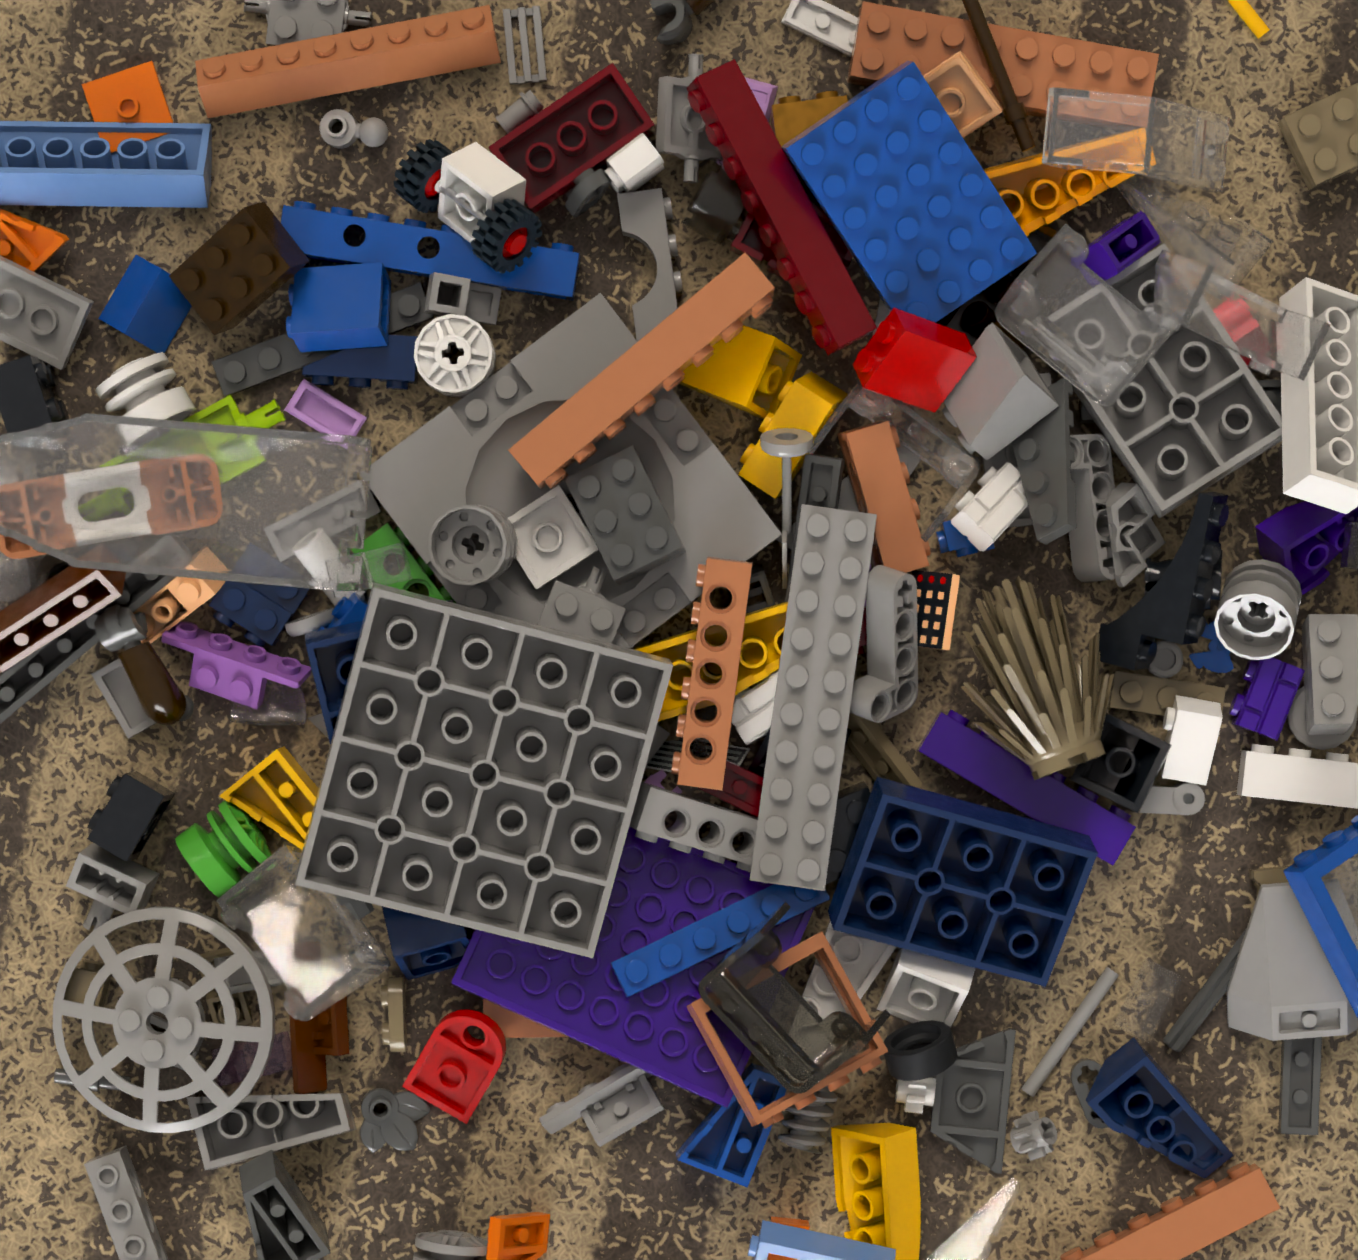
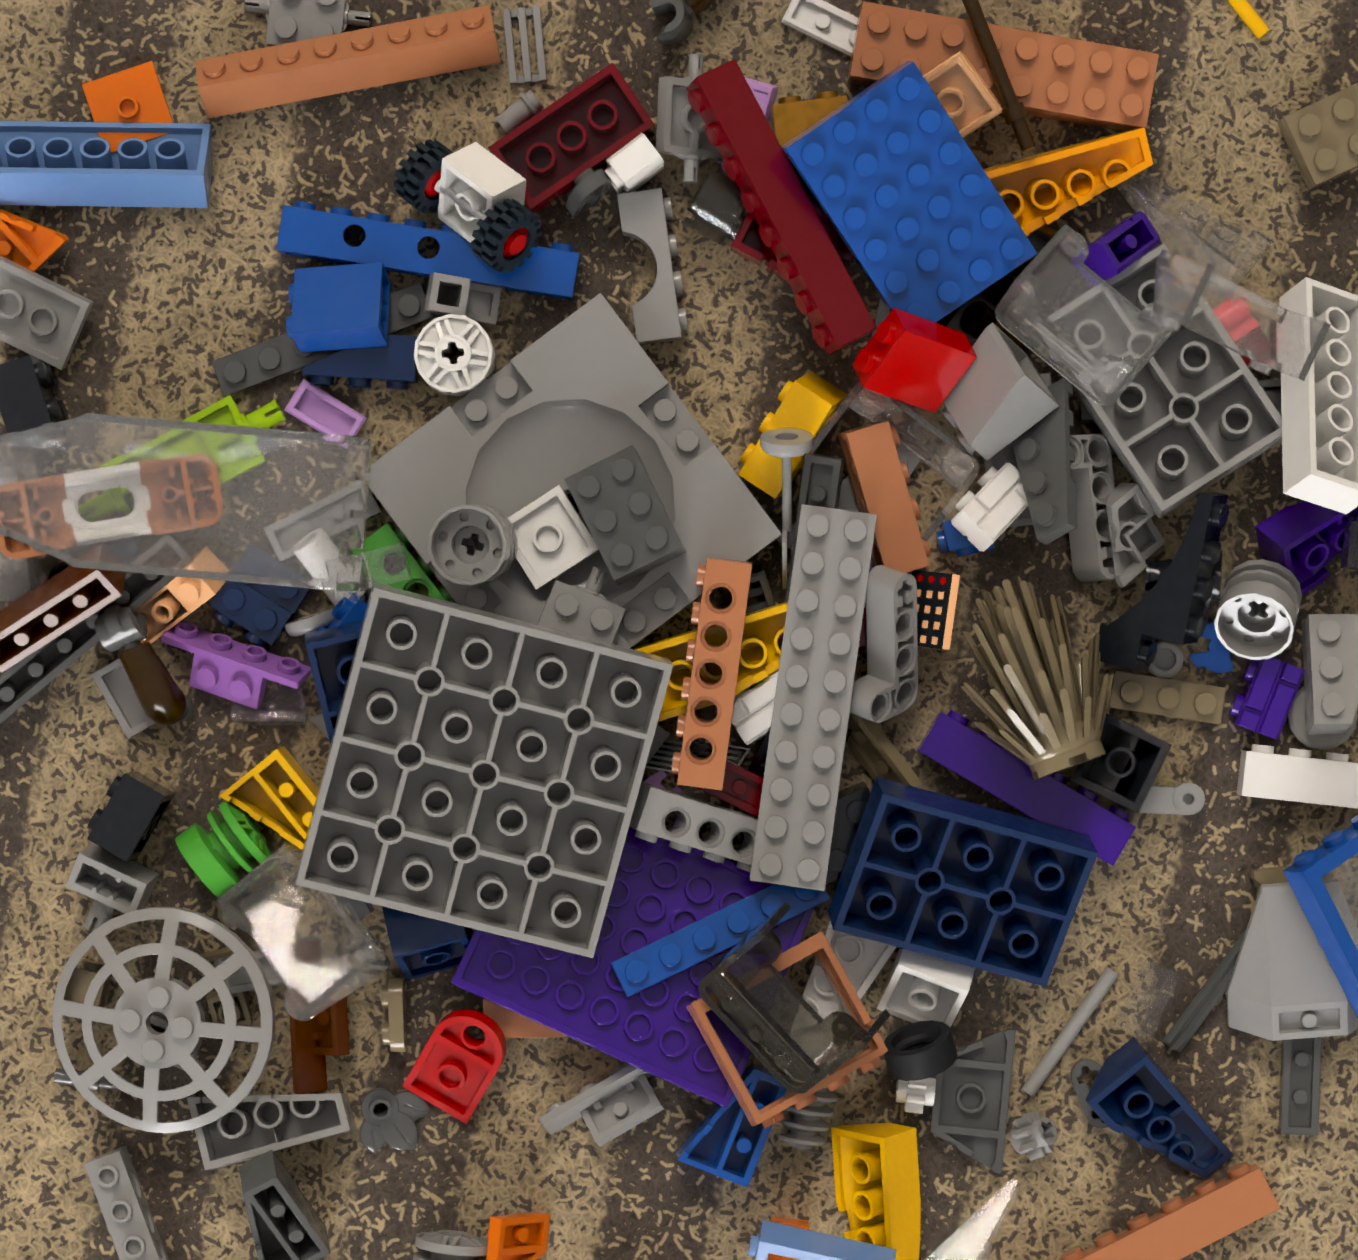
white wheel [95,352,196,447] -> none
blue slope [98,255,192,353] -> none
dark brown brick [169,202,309,335] -> none
slope [210,1031,292,1086] -> none
light grey plate [319,109,388,149] -> none
nougat brick [508,252,775,489] -> none
yellow slope [680,325,802,420] -> none
clear windscreen [1042,87,1230,192] -> none
white brick [1161,695,1223,786] -> none

